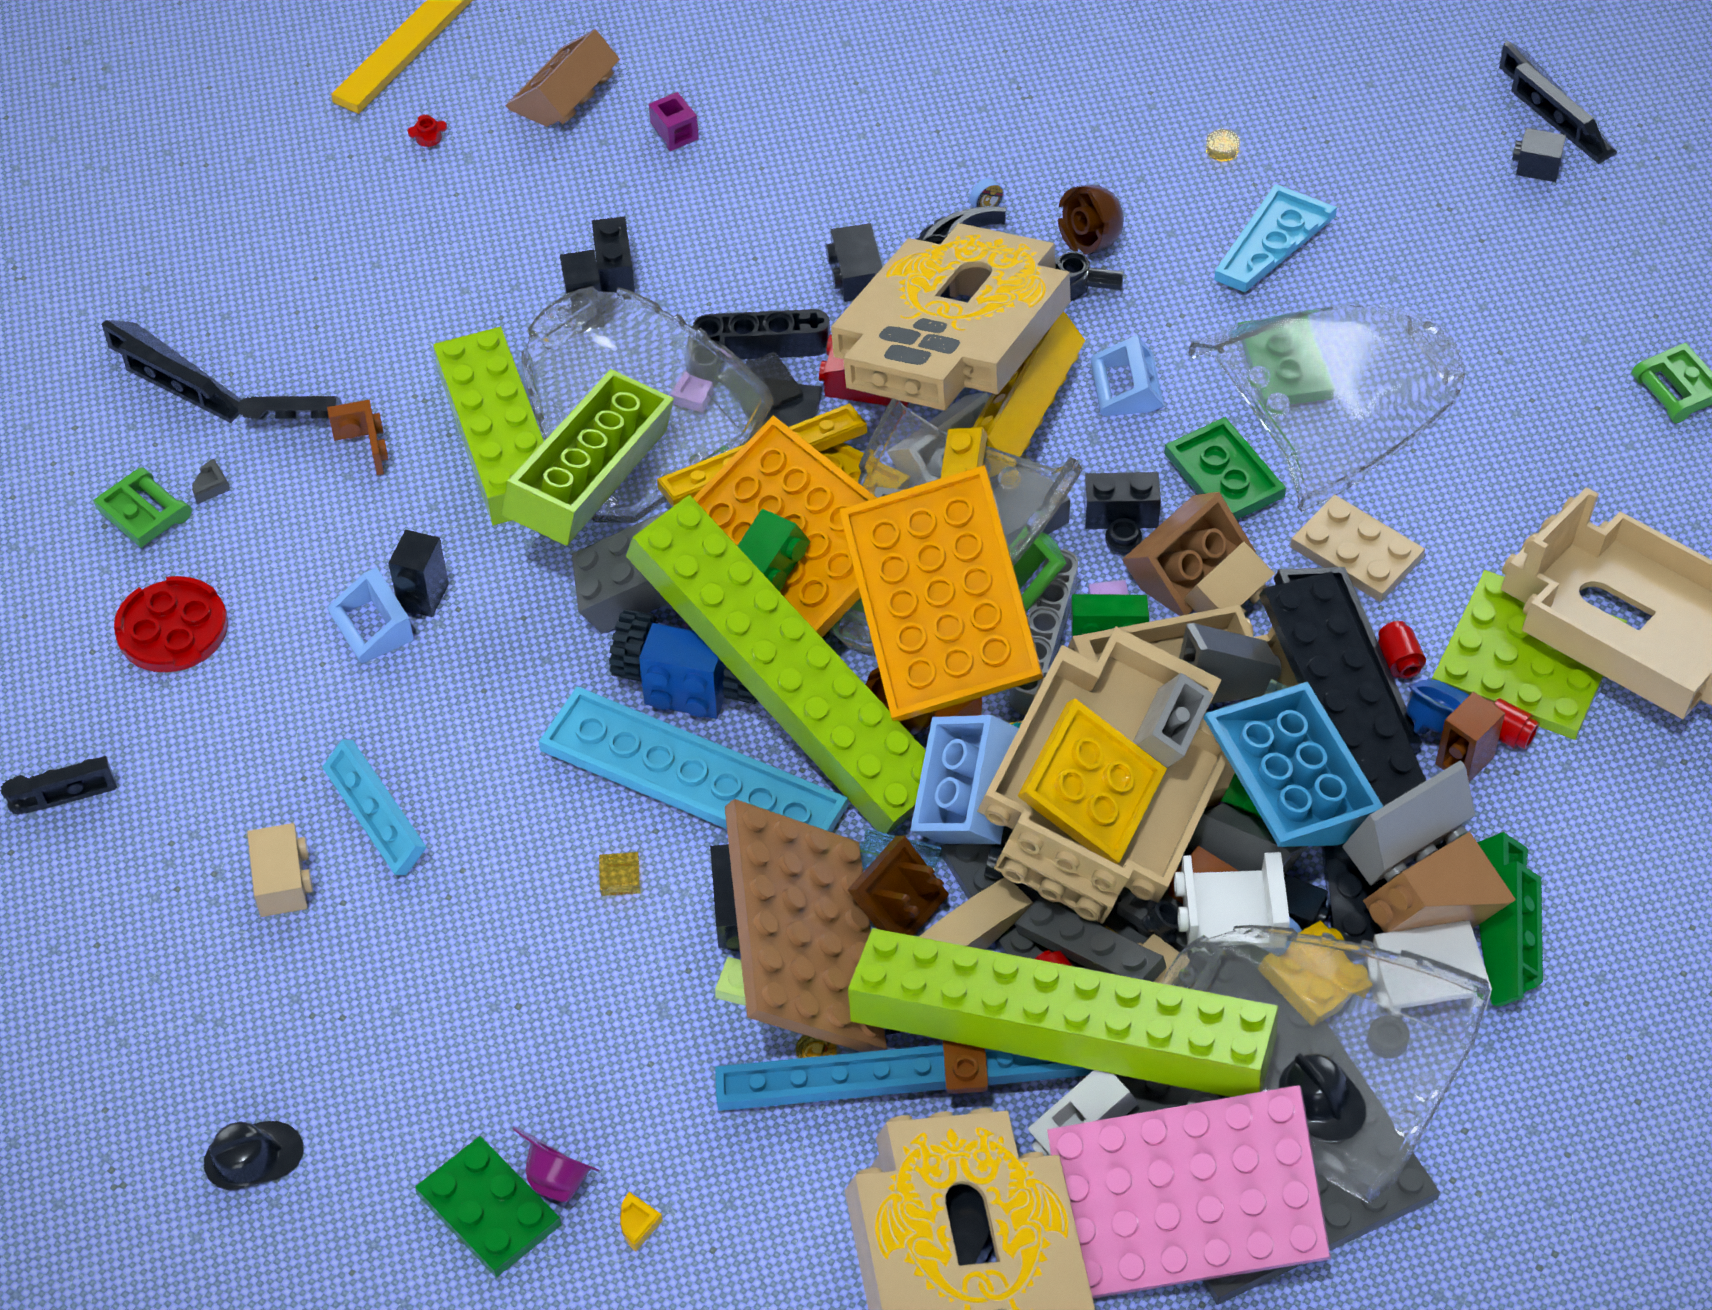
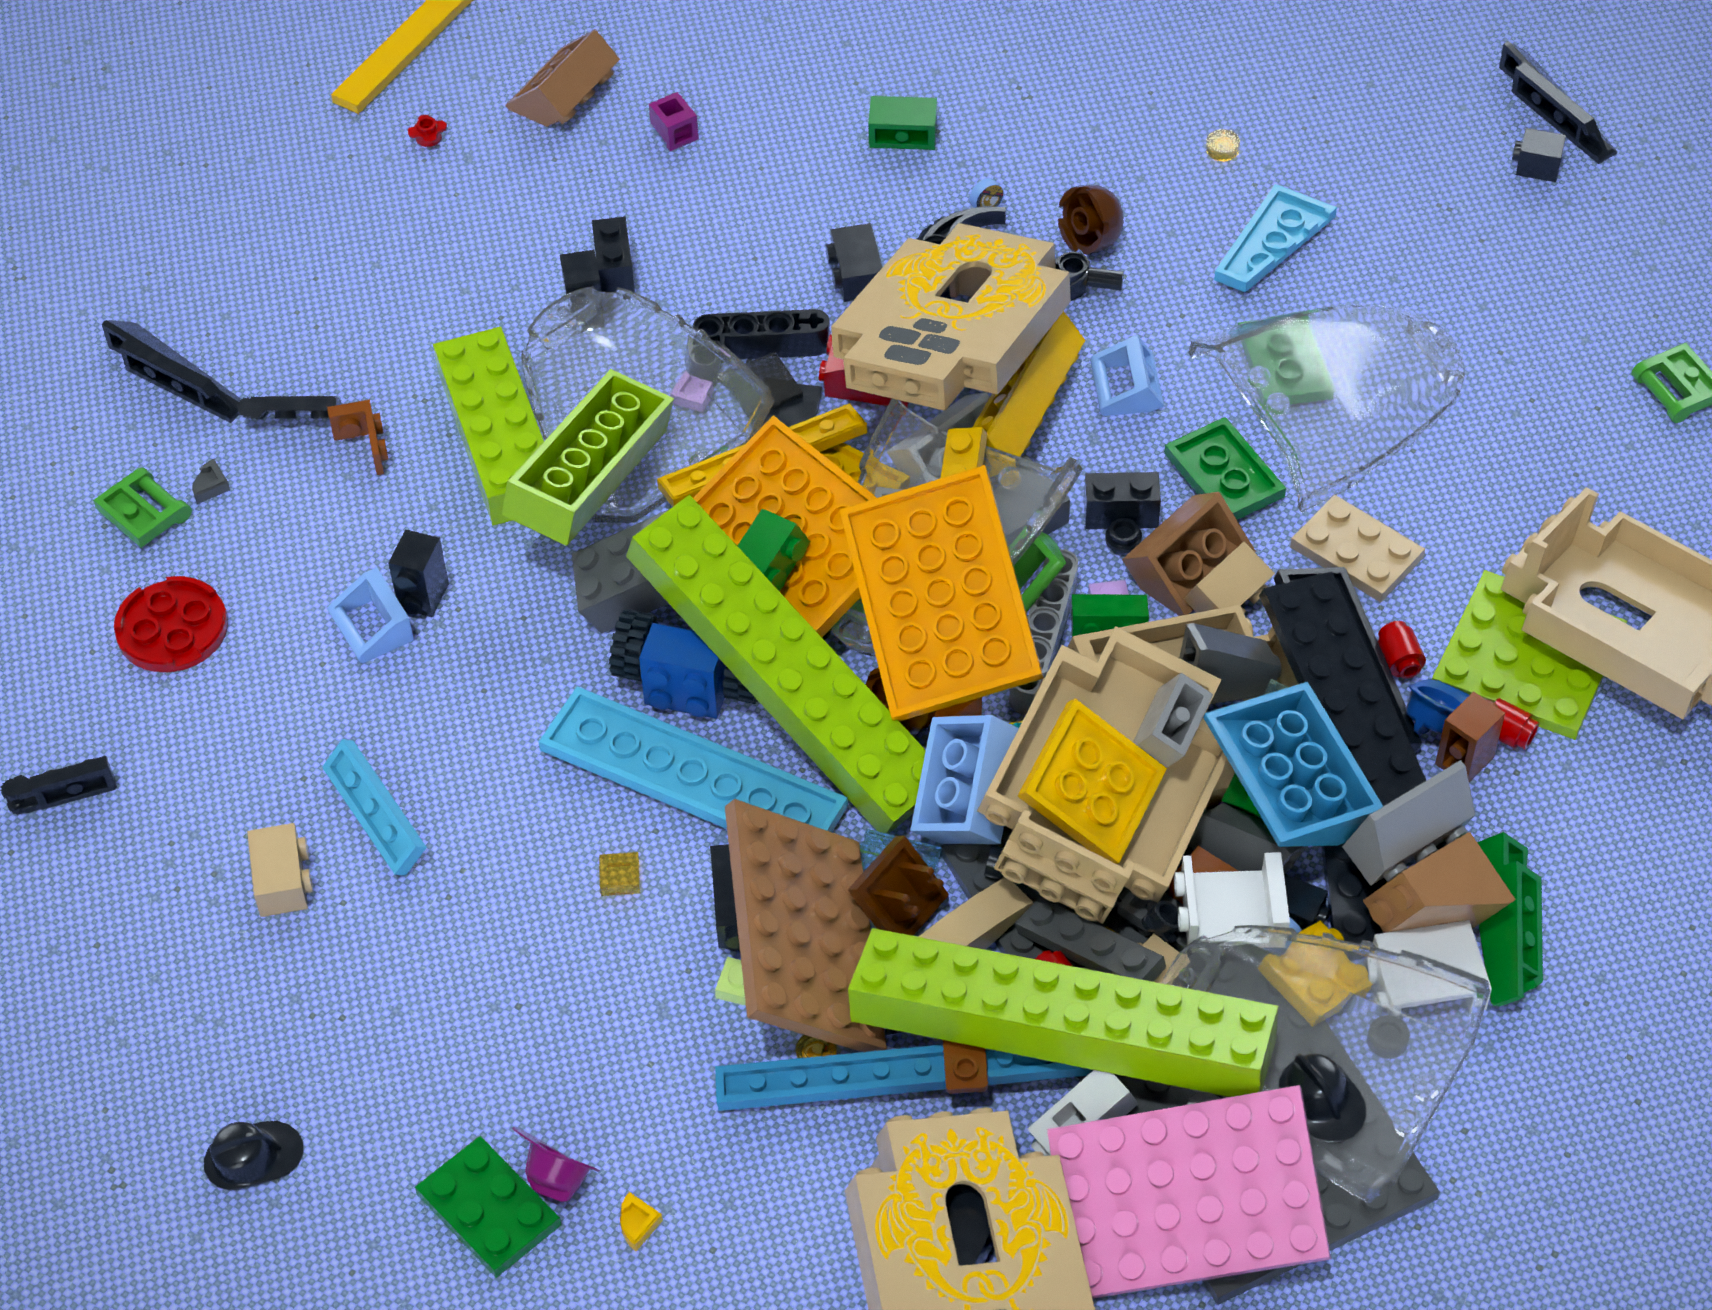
none -> green brick [868,96,937,150]

